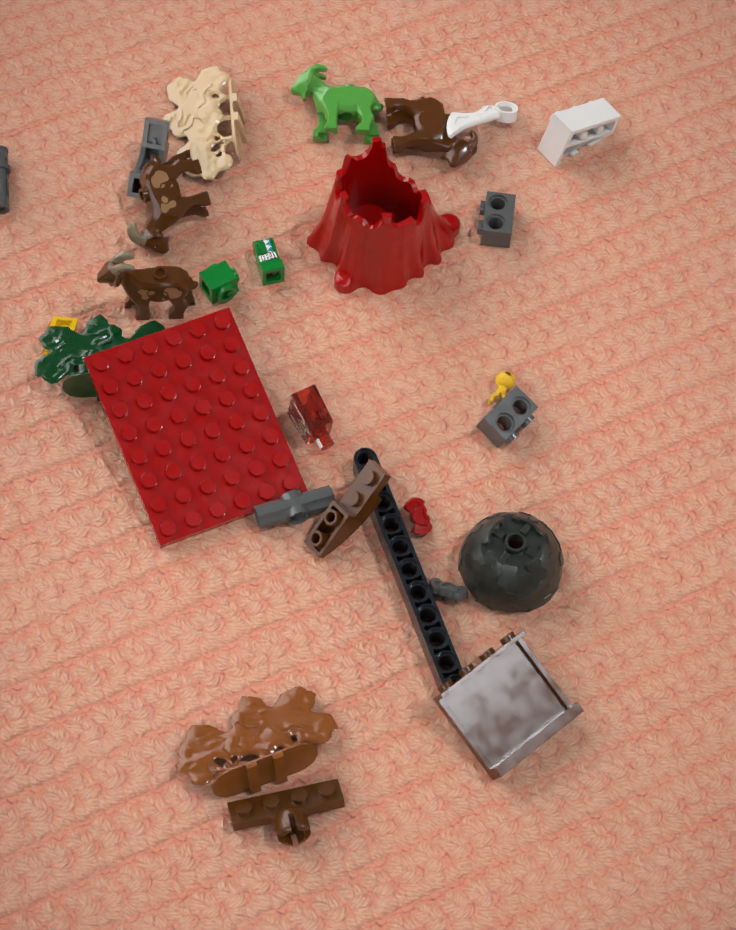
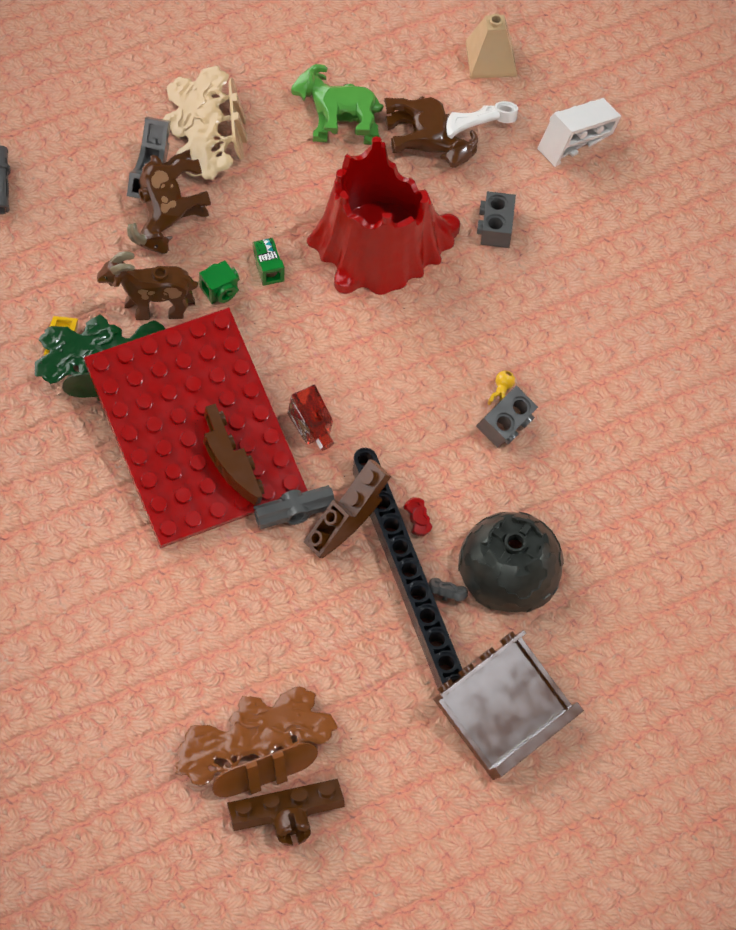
none -> reddish brown slope [203,404,265,505]
none -> tan slope [466,14,517,79]

